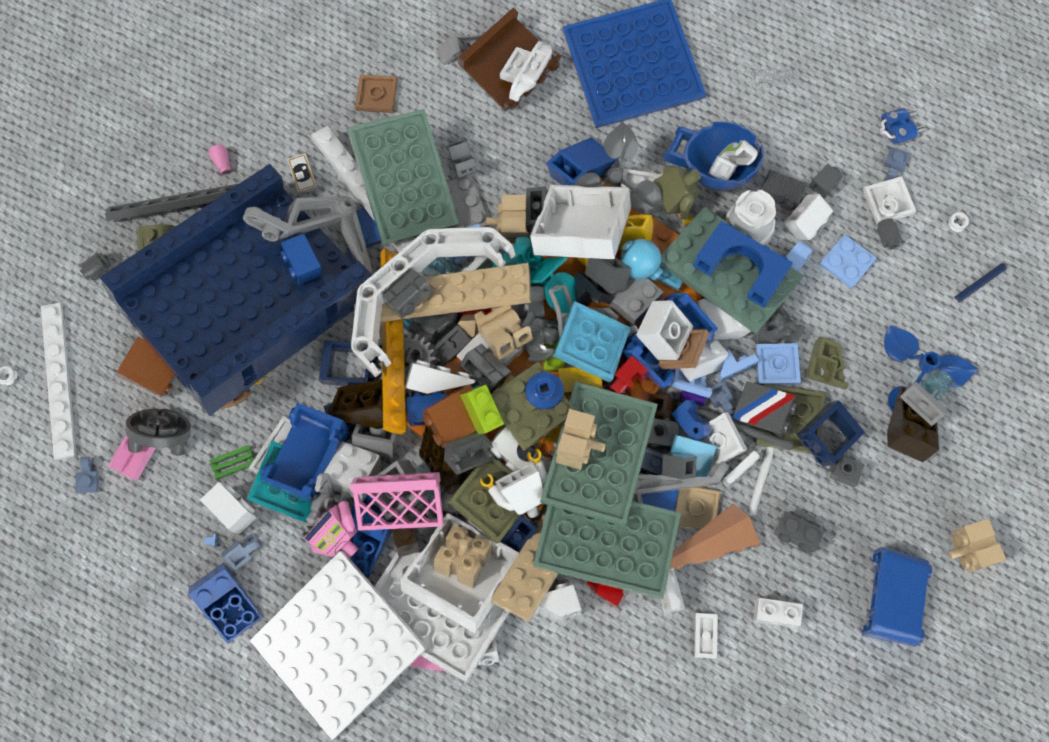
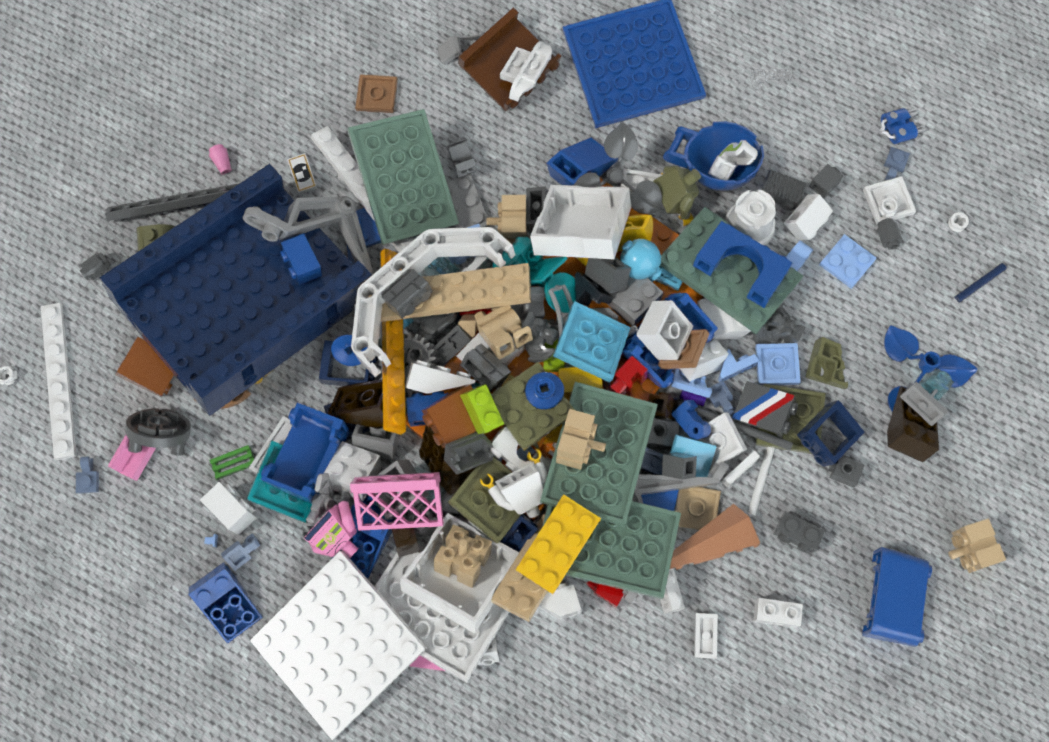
none -> blue piece [331,335,367,366]
none -> yellow plate [515,494,601,594]

